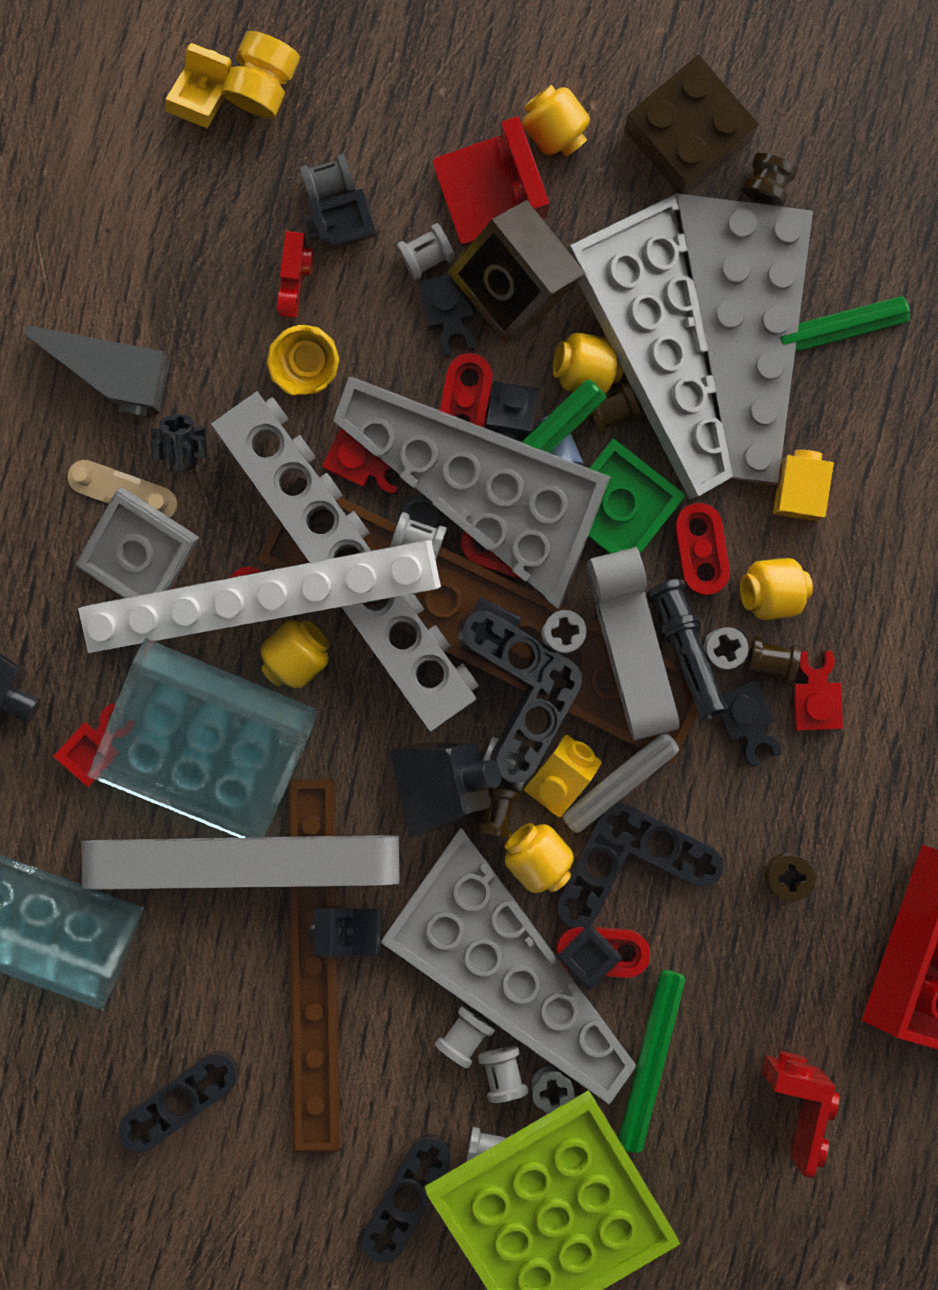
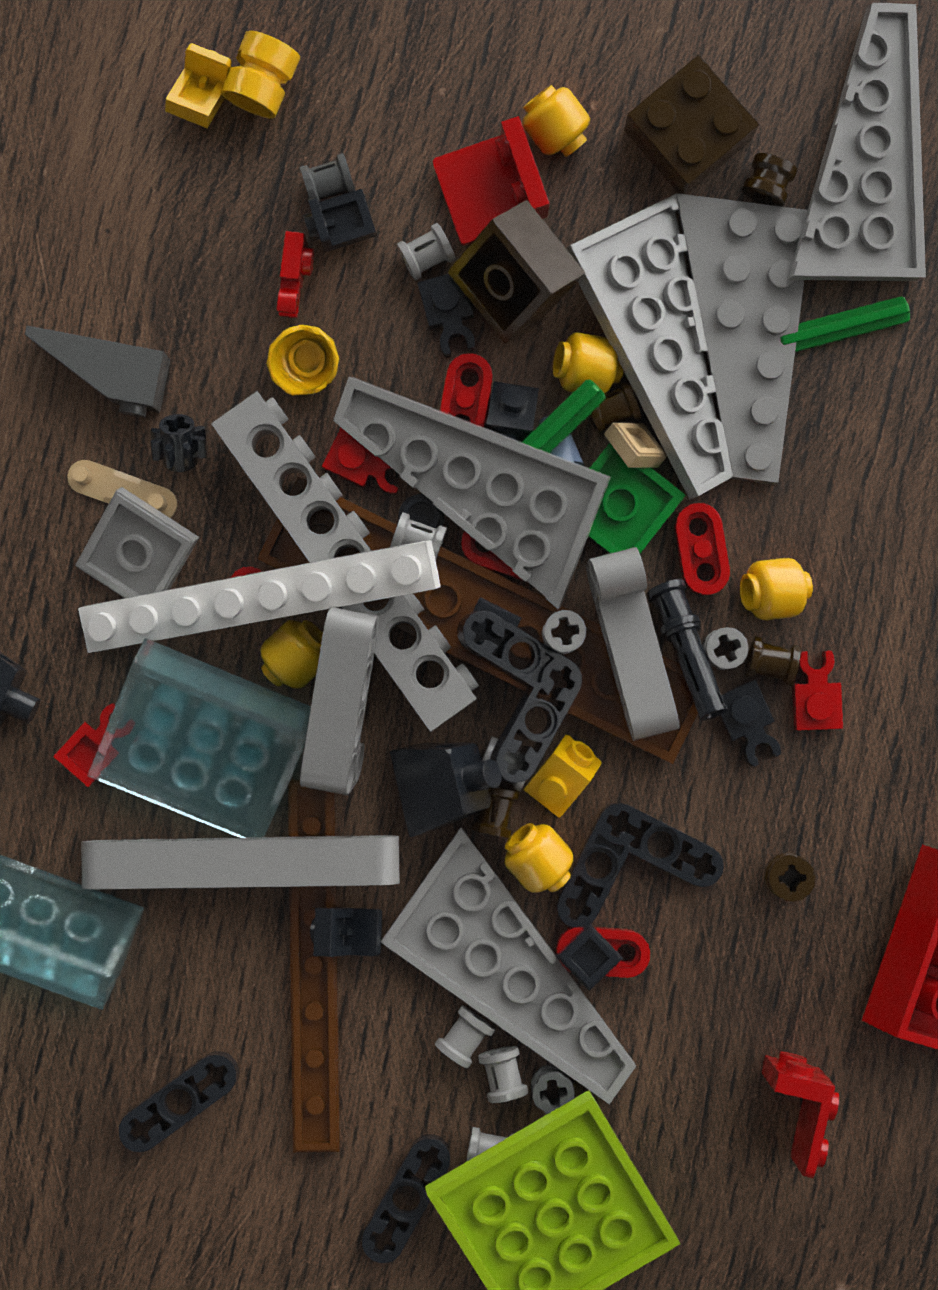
light grey axle [562,732,679,833] -> none
green axle [618,970,686,1153] -> none
yellow brick [773,450,834,522] -> none
none -> light grey beam [300,607,379,795]
none -> tan tile [604,423,667,468]
none -> light grey wing [788,3,926,281]

